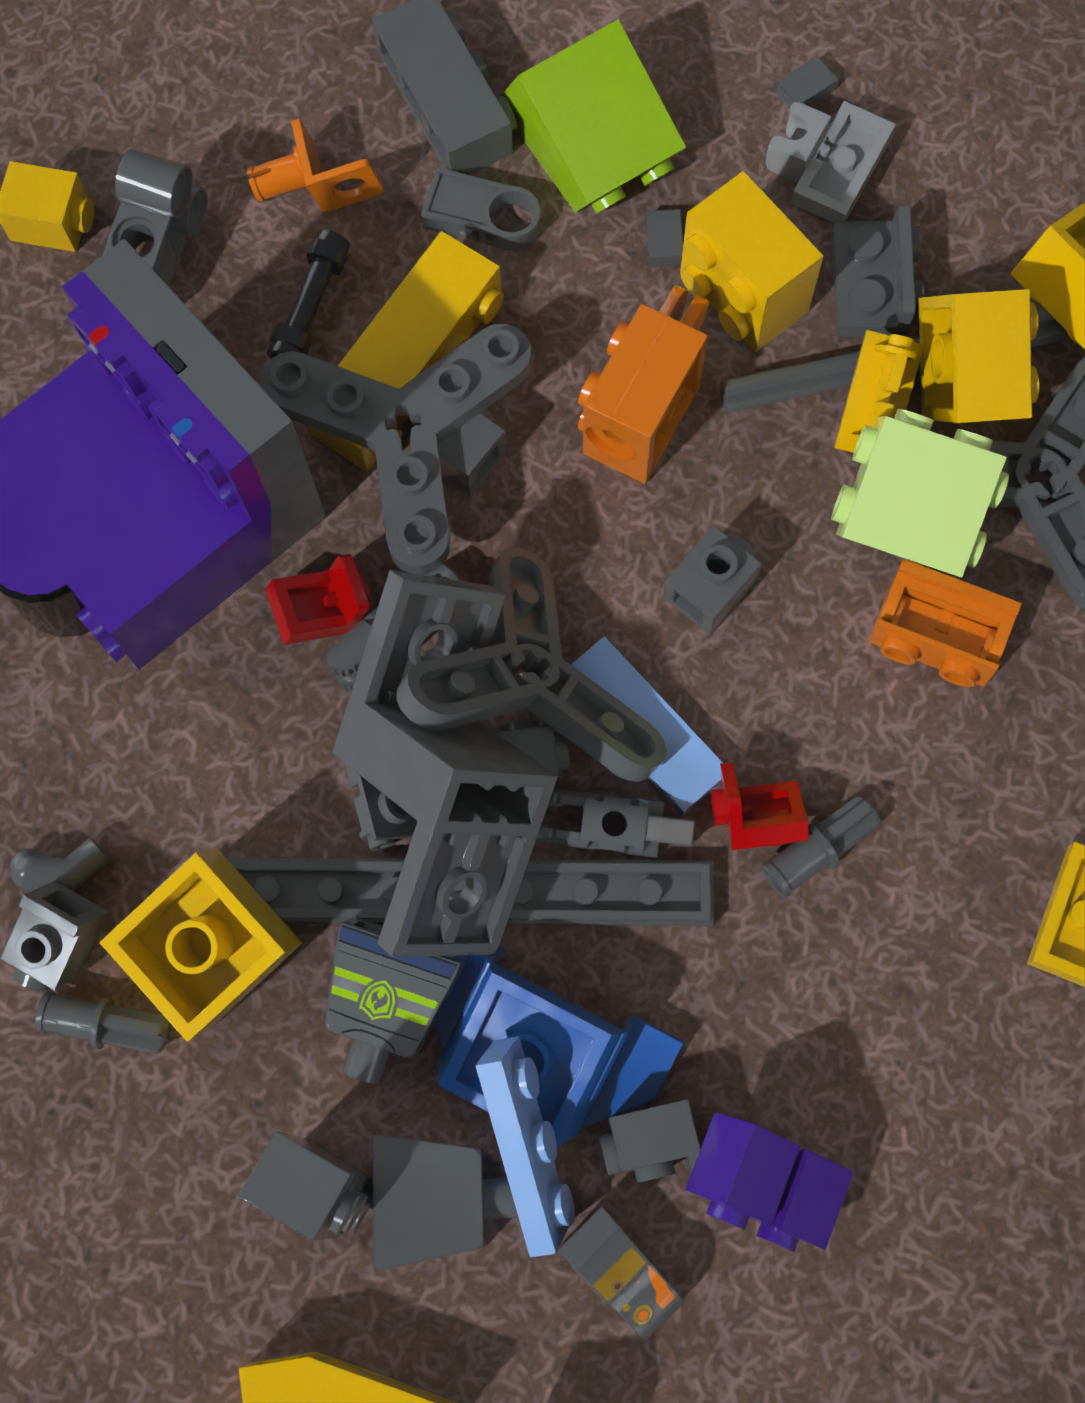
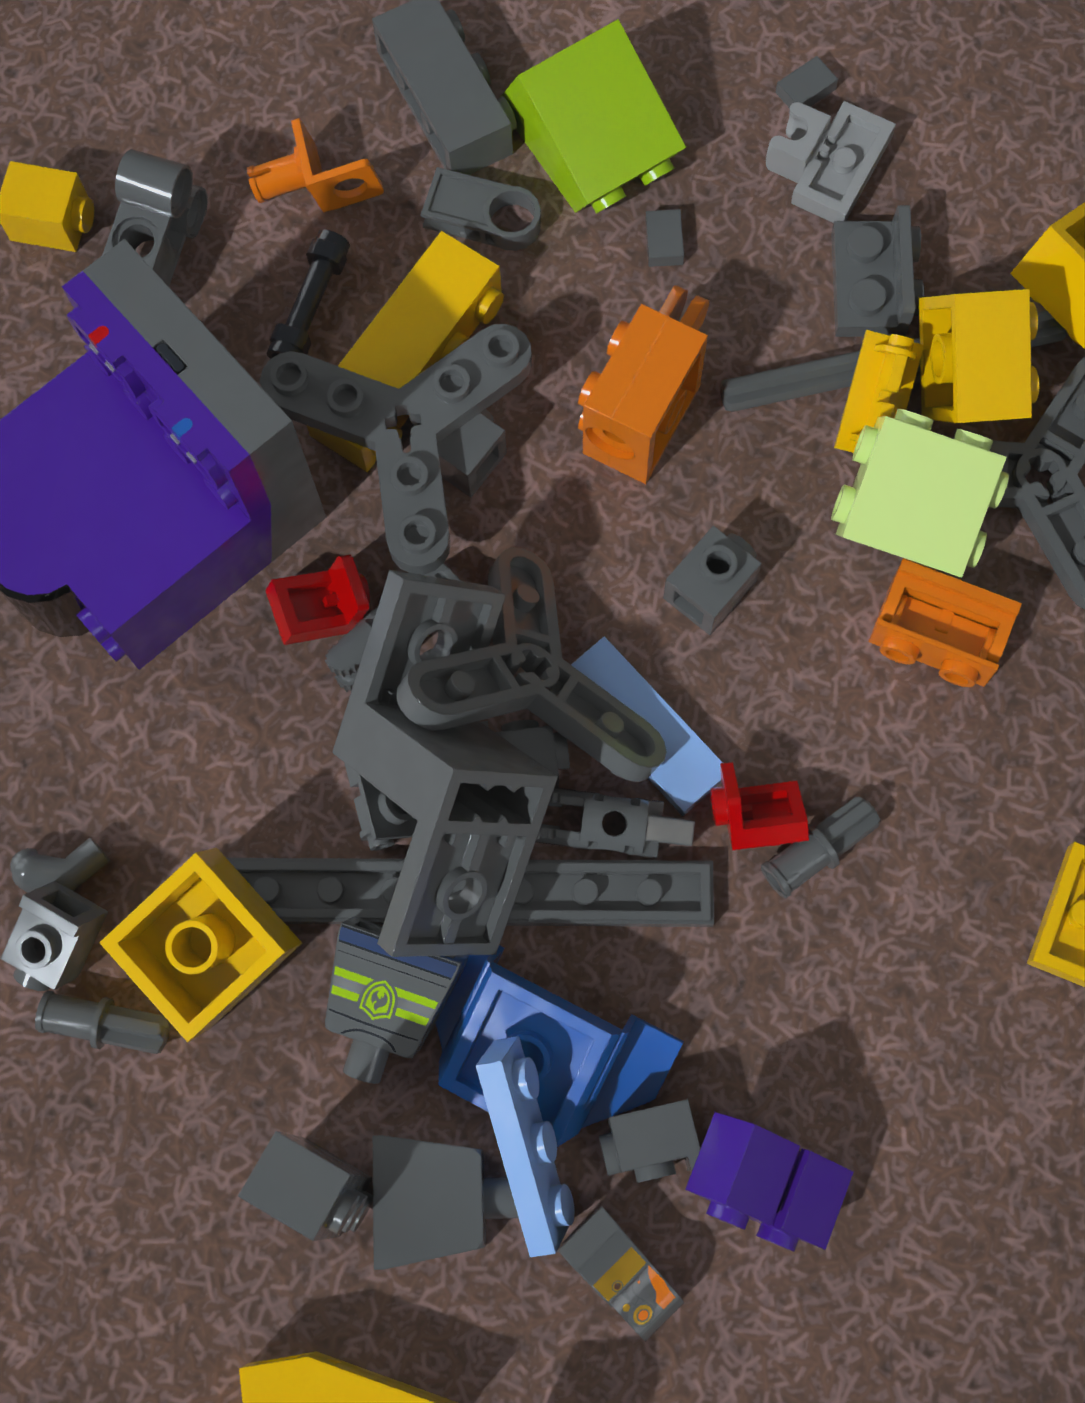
yellow brick [680,171,824,352] -> none

